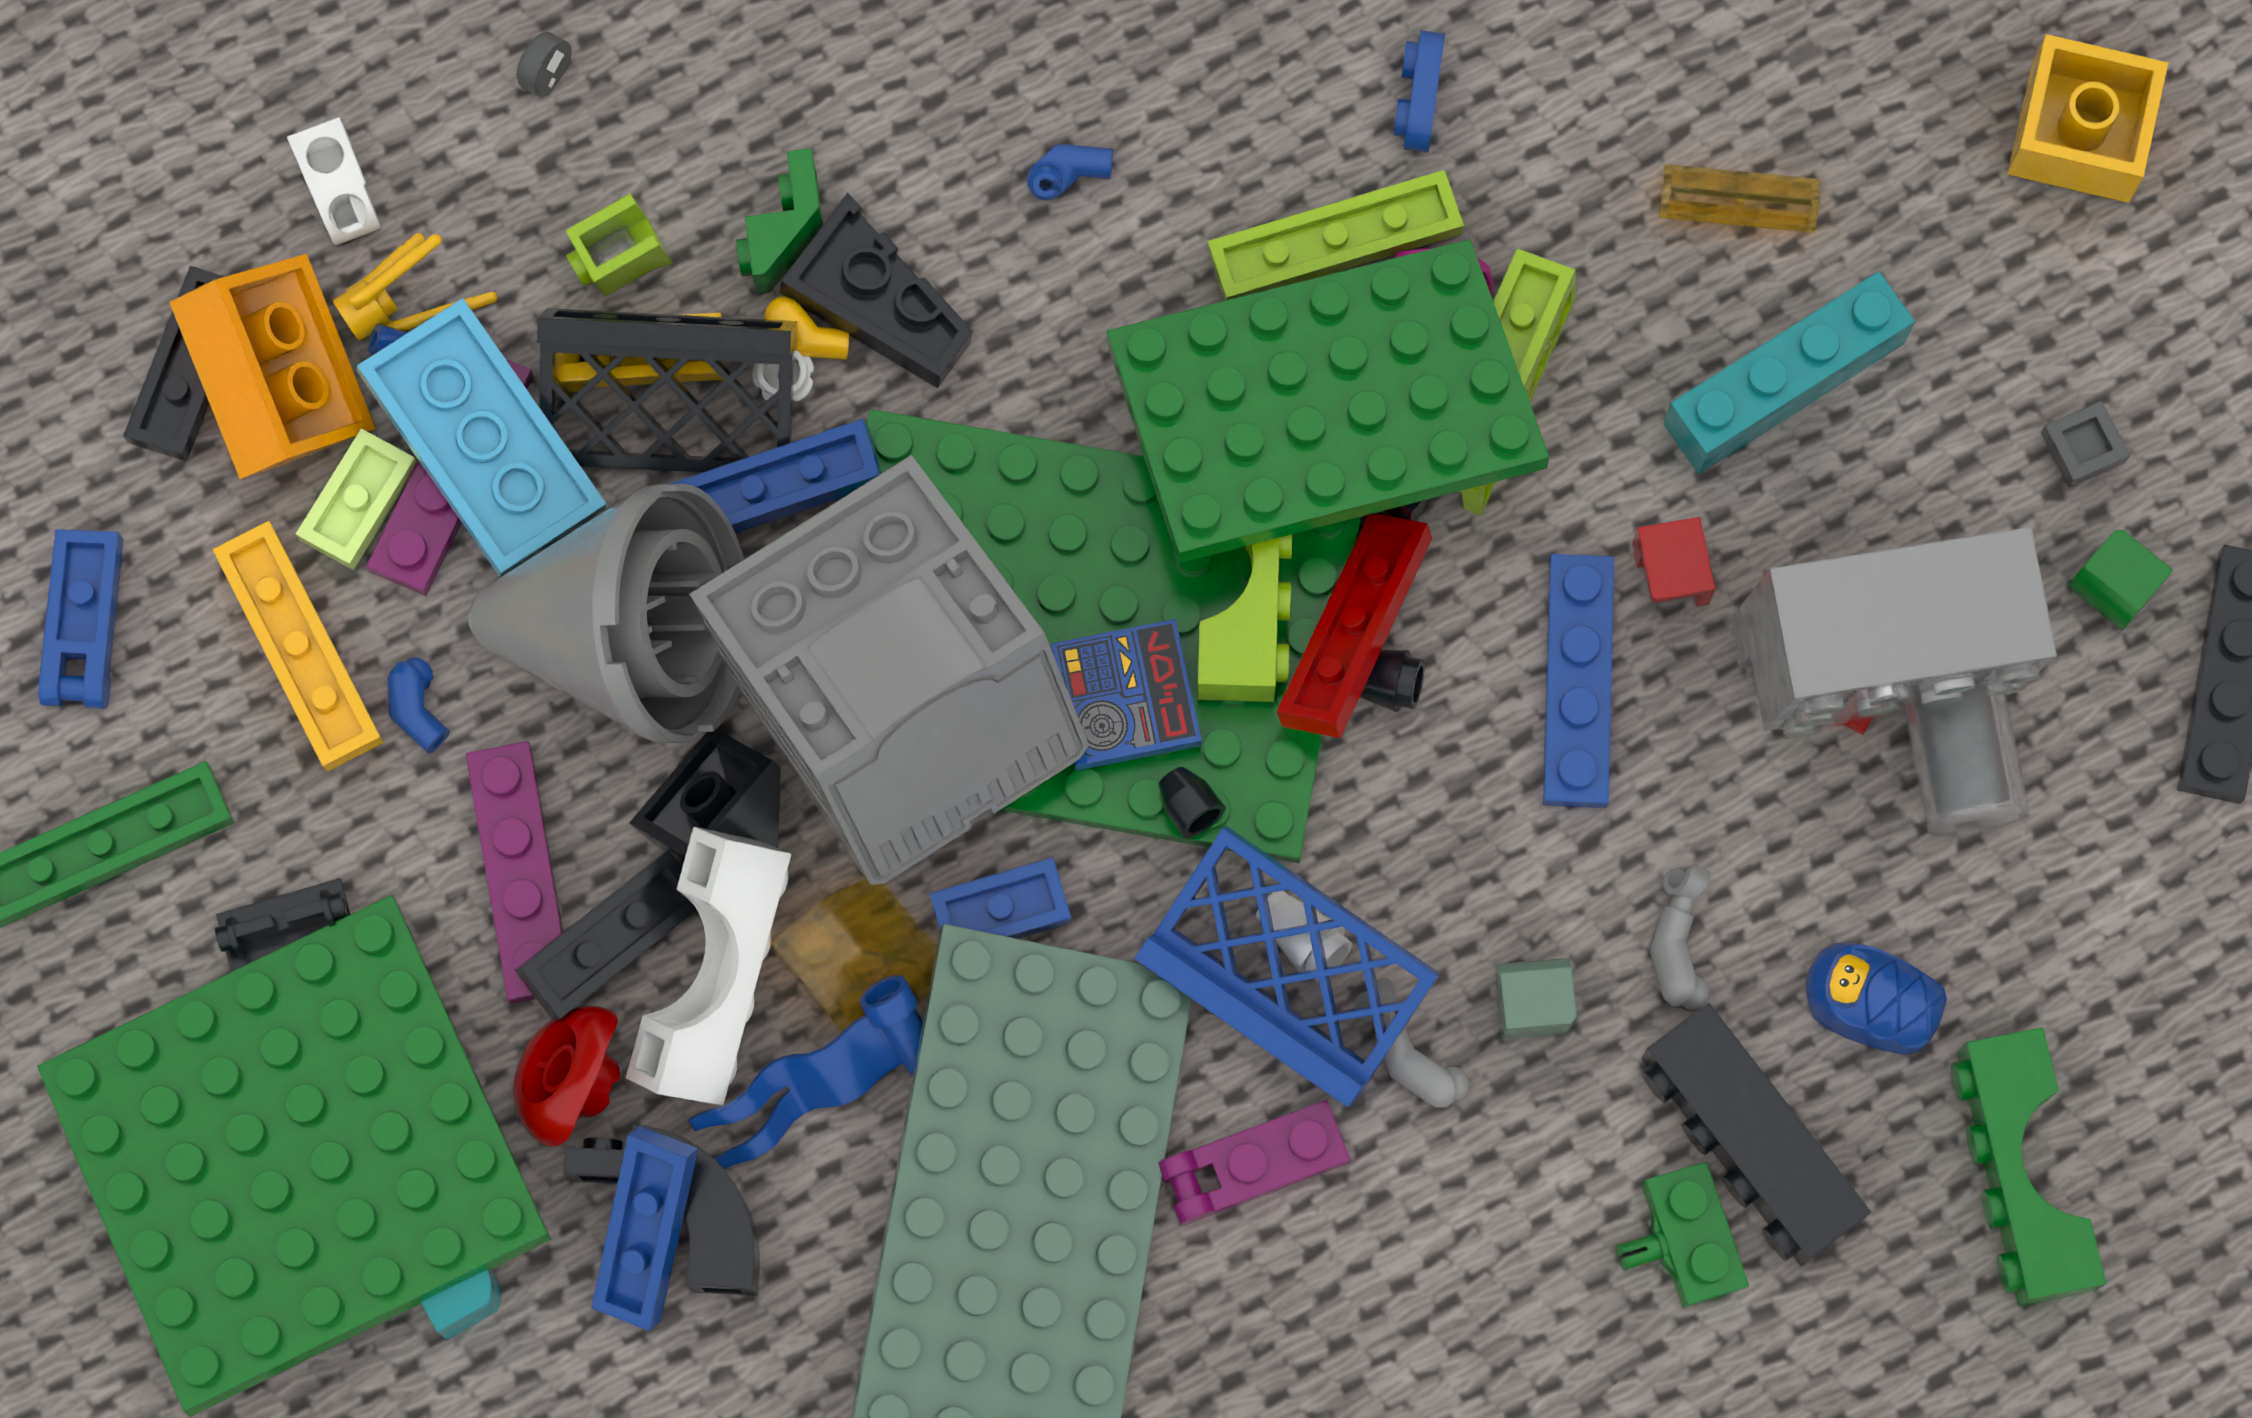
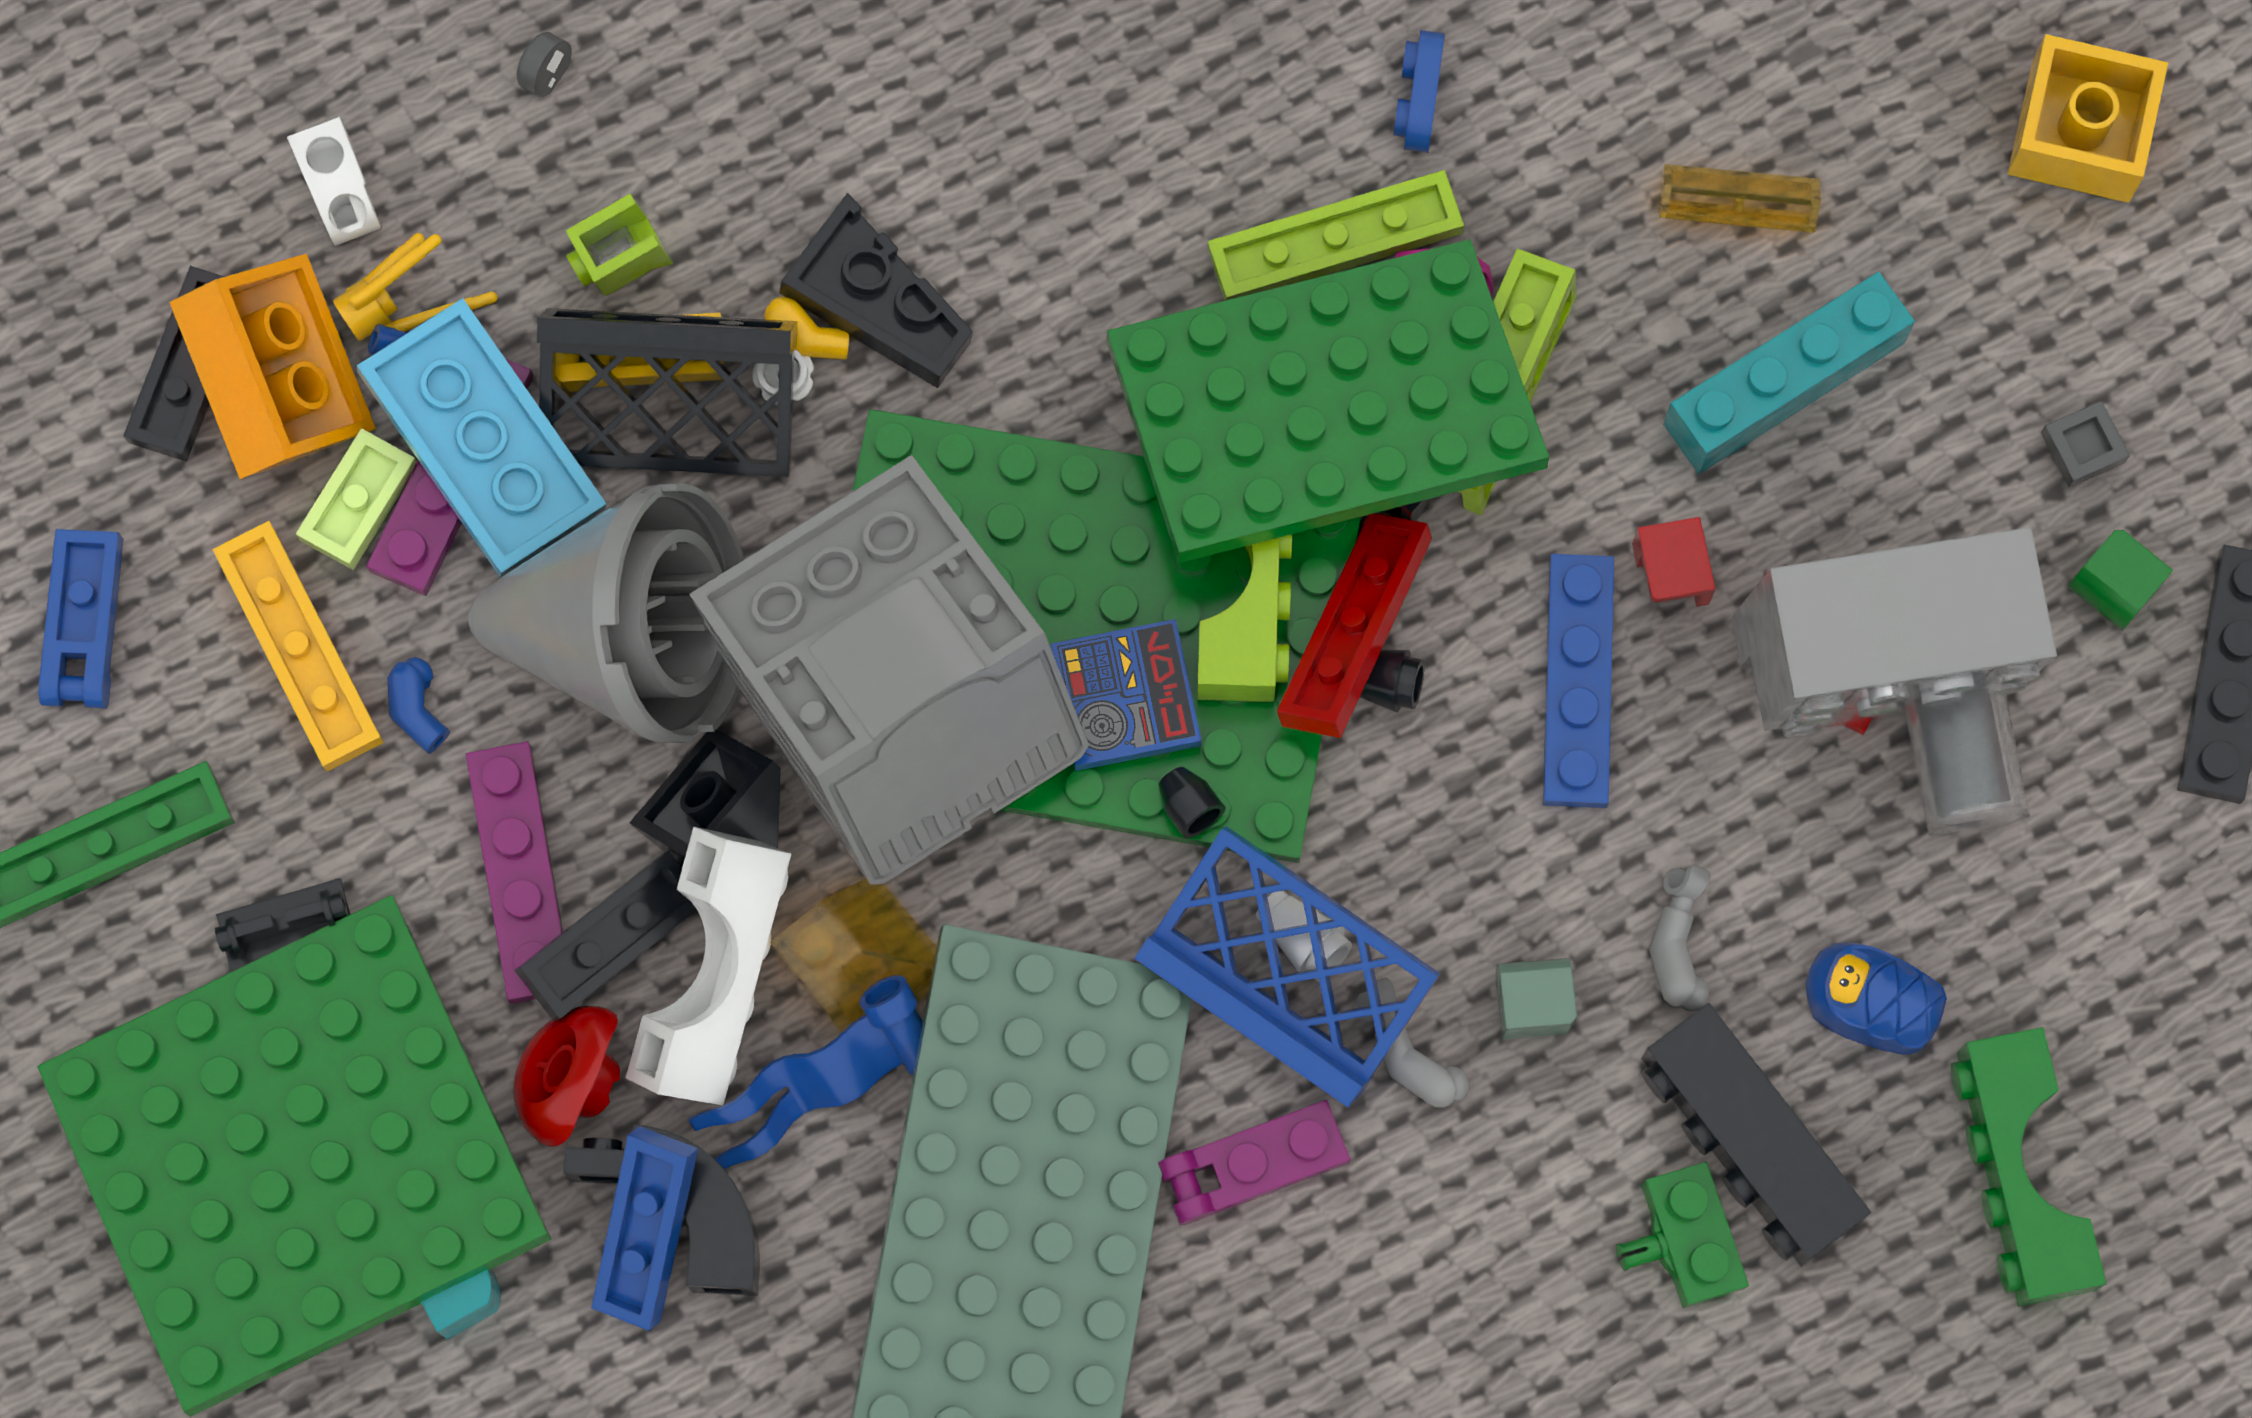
blue plate [670,419,882,534] -> none
green slope [736,148,823,295] -> none
blue plate [929,857,1072,939] -> none
blue arm [1027,144,1113,200] -> none

